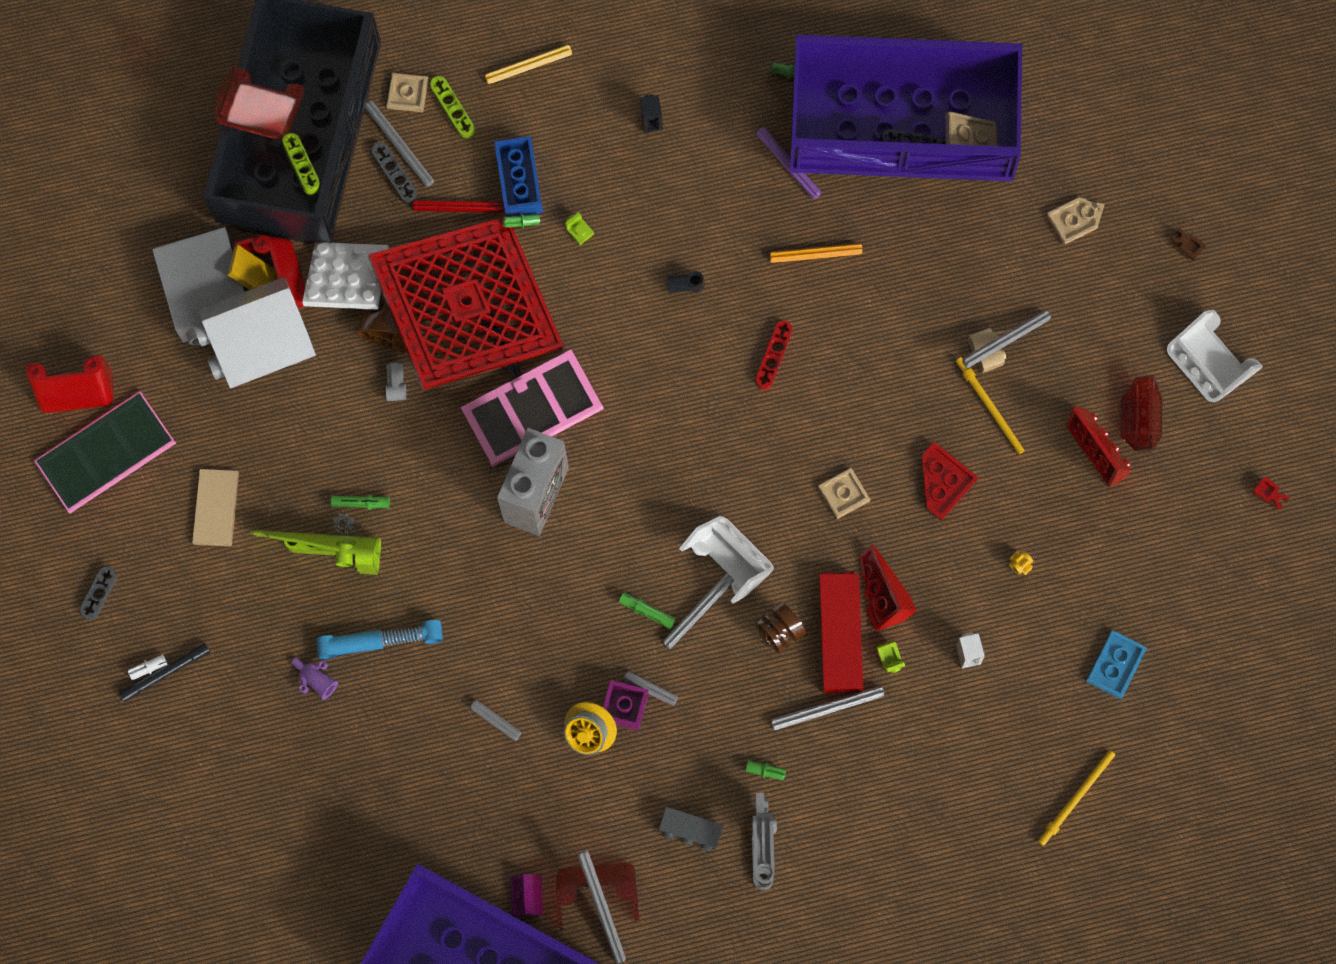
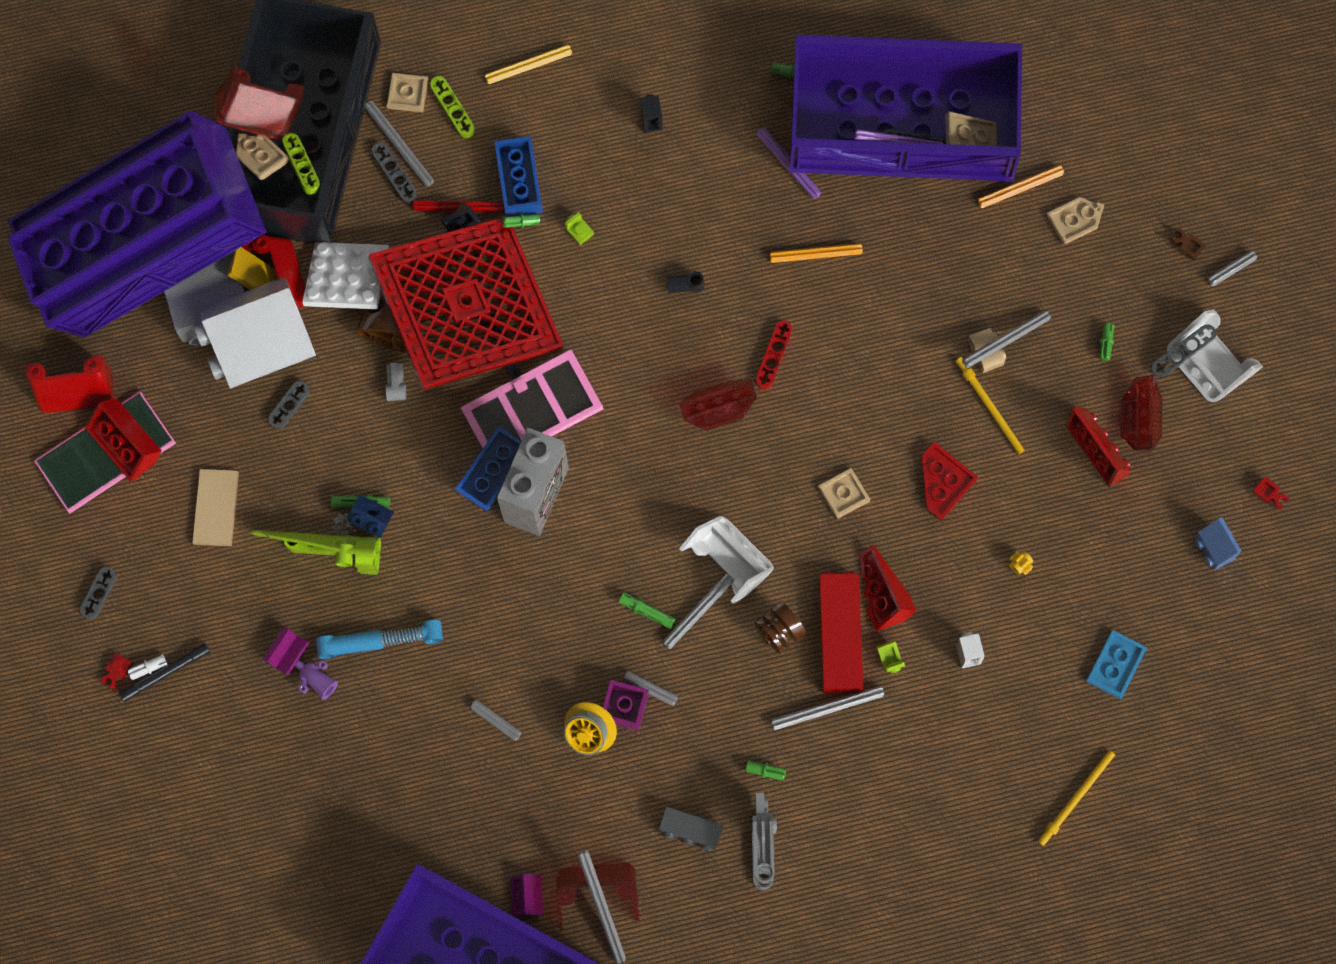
none -> dark purple piece [7,111,267,338]
none -> red slope [85,398,162,482]
none -> red plate [100,653,133,690]
none -> tan tile [236,134,289,180]
none -> magenta panel [263,626,309,675]
none -> dark grey beam [268,381,310,430]
none -> dark blue brick [346,495,394,538]
none -> black slope [440,202,481,232]
none -> blue brick [455,426,522,513]
none -> clear red wedge [679,379,757,431]
none -> medium lavender axle [854,129,944,144]
none -> light orange axle [978,165,1064,208]
none -> bright green axle [1099,323,1115,361]
none -> dark grey beam [1152,324,1217,377]
none -> medium blue slope [1195,517,1241,570]
none -> light grey axle [1207,250,1257,286]

